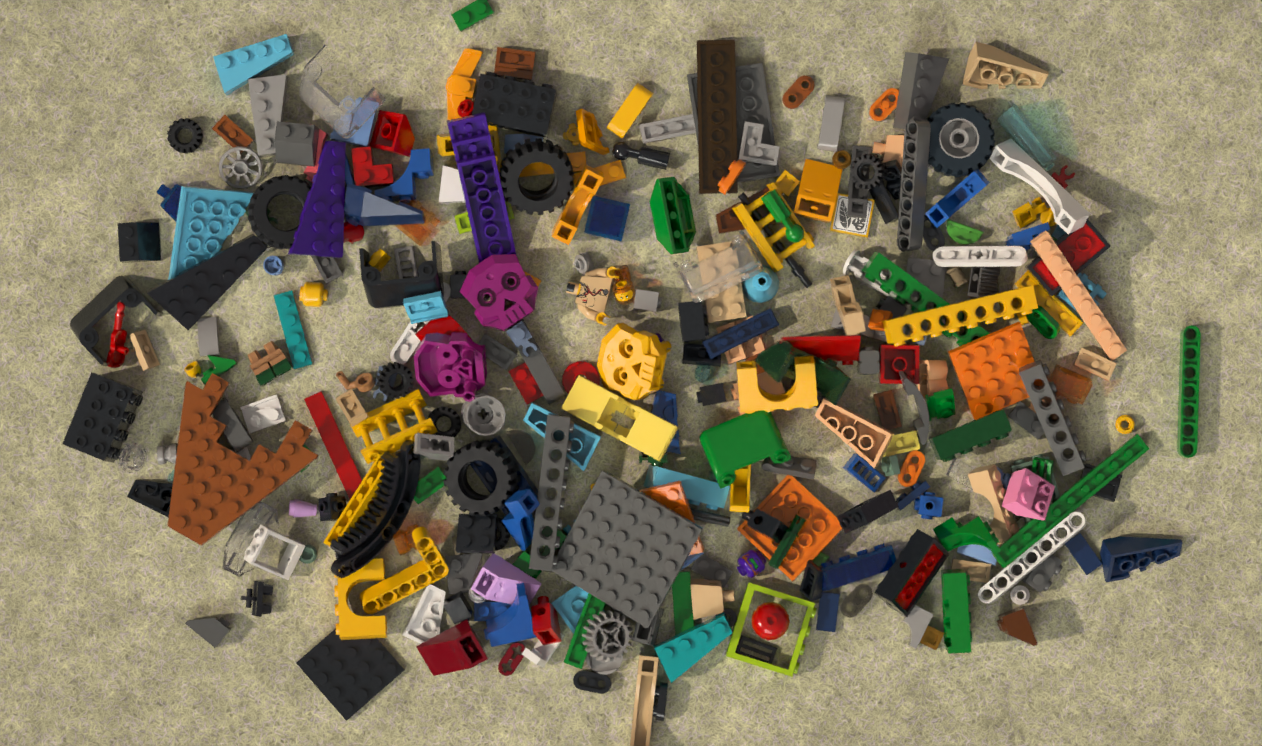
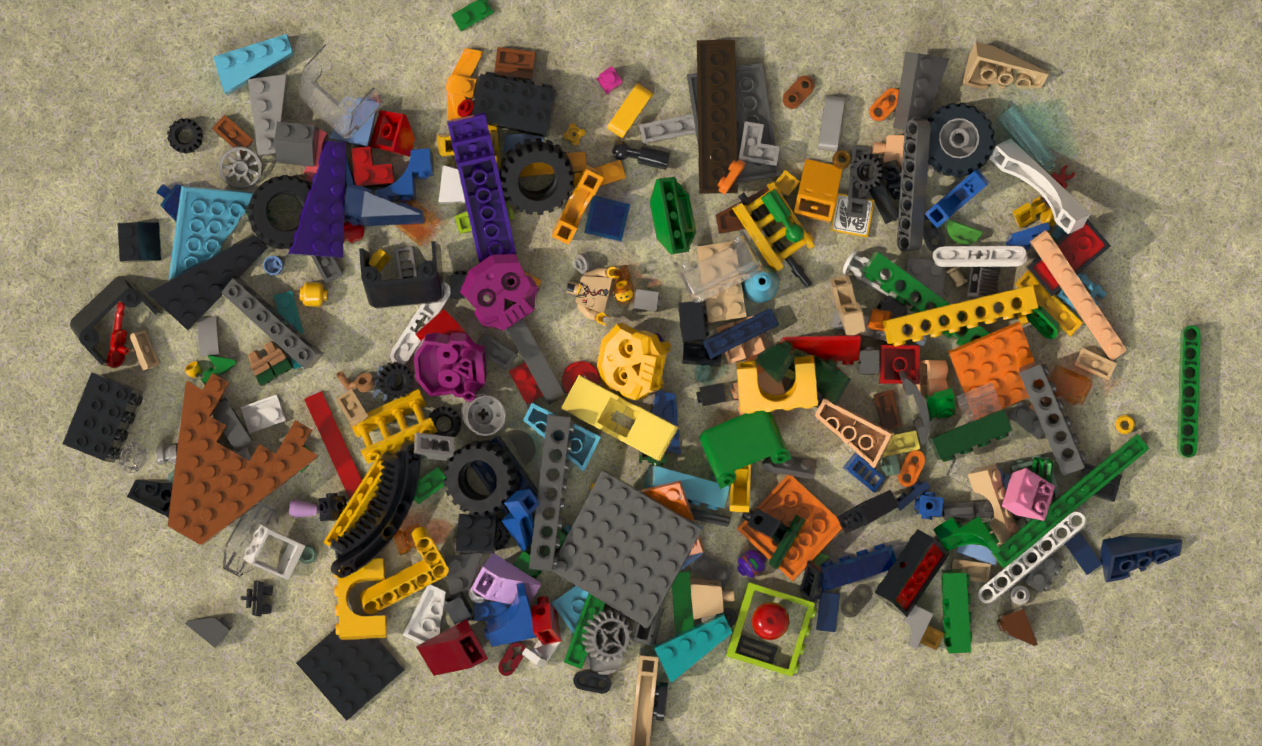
medium azure plate [403,291,448,324] -> none
sand blue plate [506,321,537,357] -> none
light orange wing [576,108,610,155] -> none
none -> dark grey brick [221,278,324,369]
none -> dark pink brick [596,66,623,94]
none -> dark grey piece [943,500,994,520]
none -> clear plate [956,382,1002,424]

